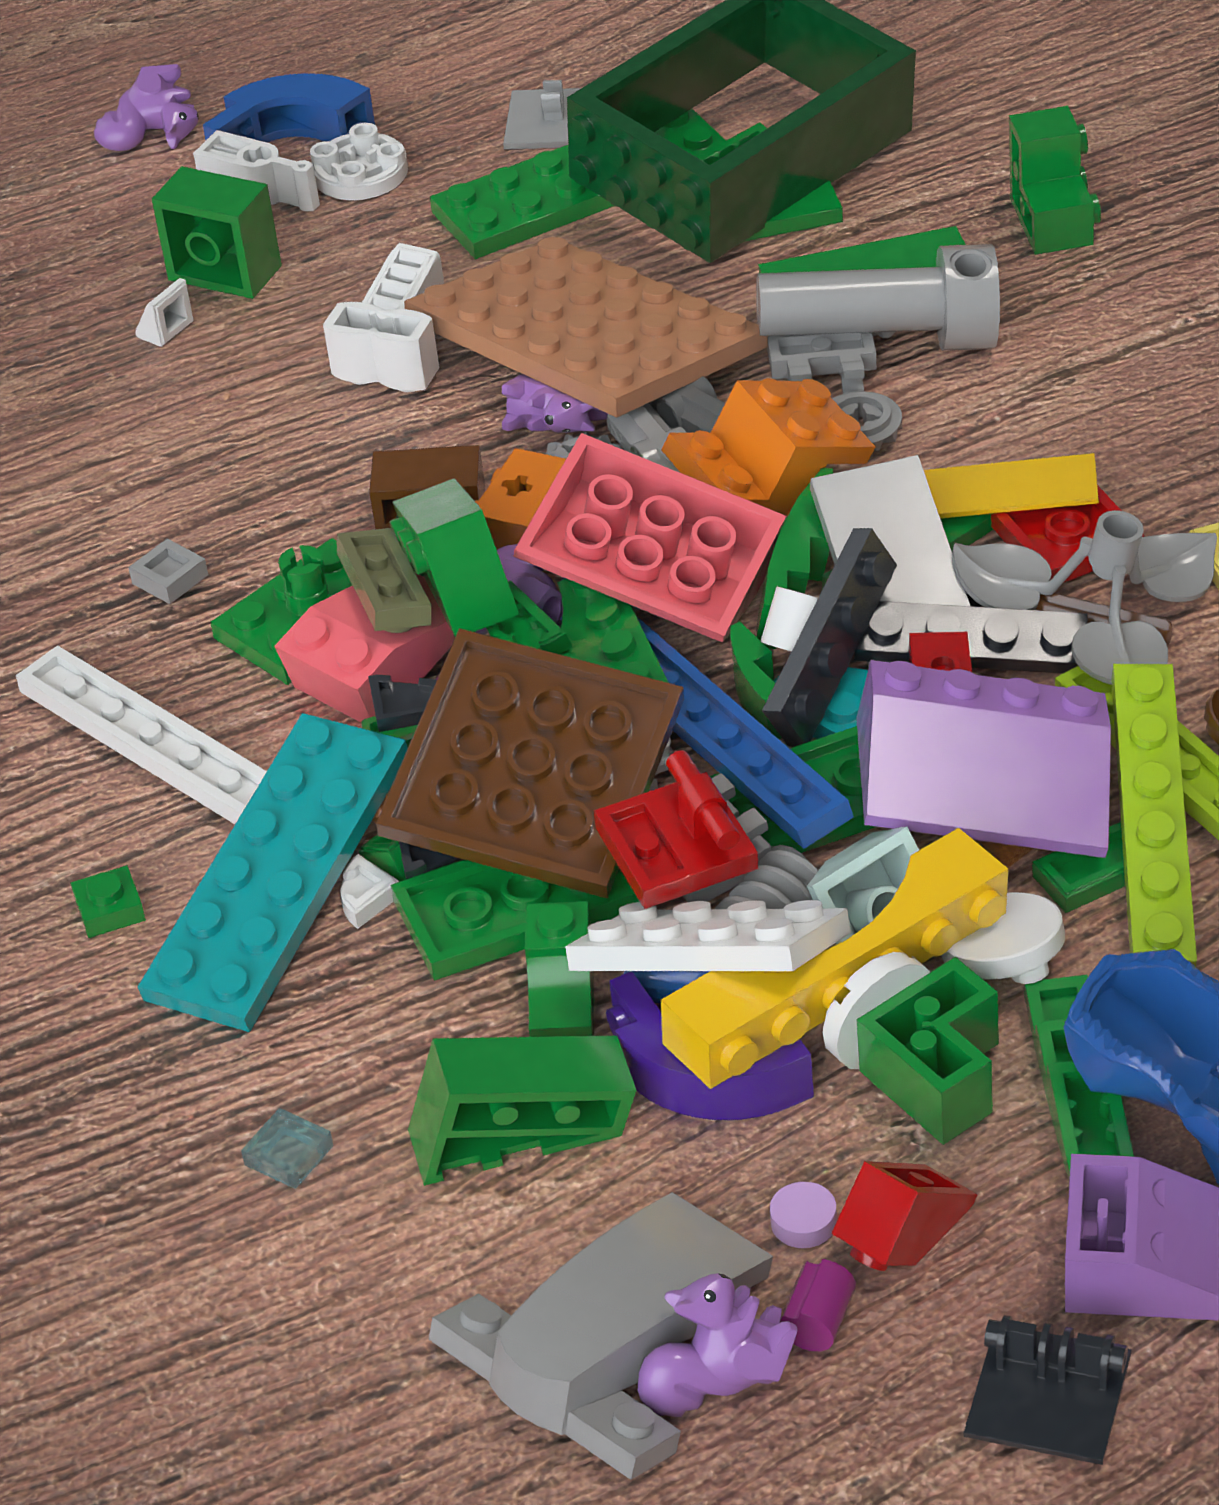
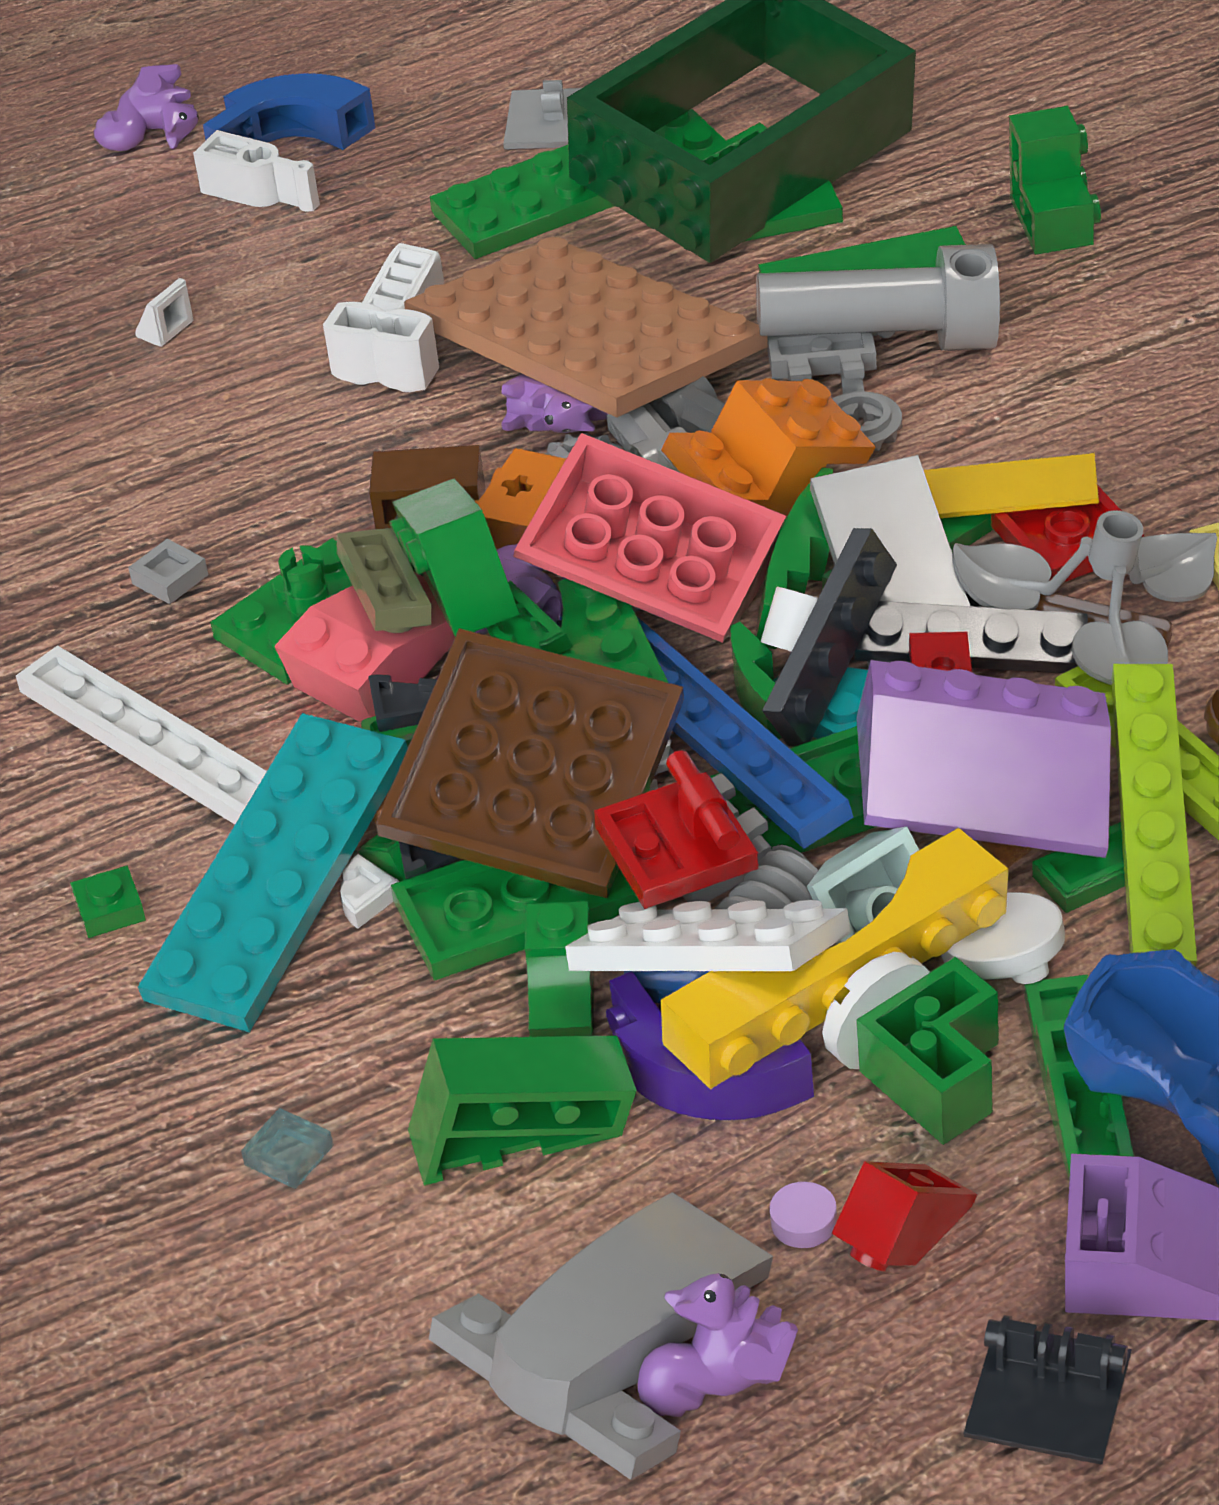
green brick [152,166,282,299] -> none
white tile [310,123,408,200] -> none
magenta piece [780,1259,856,1352] -> none

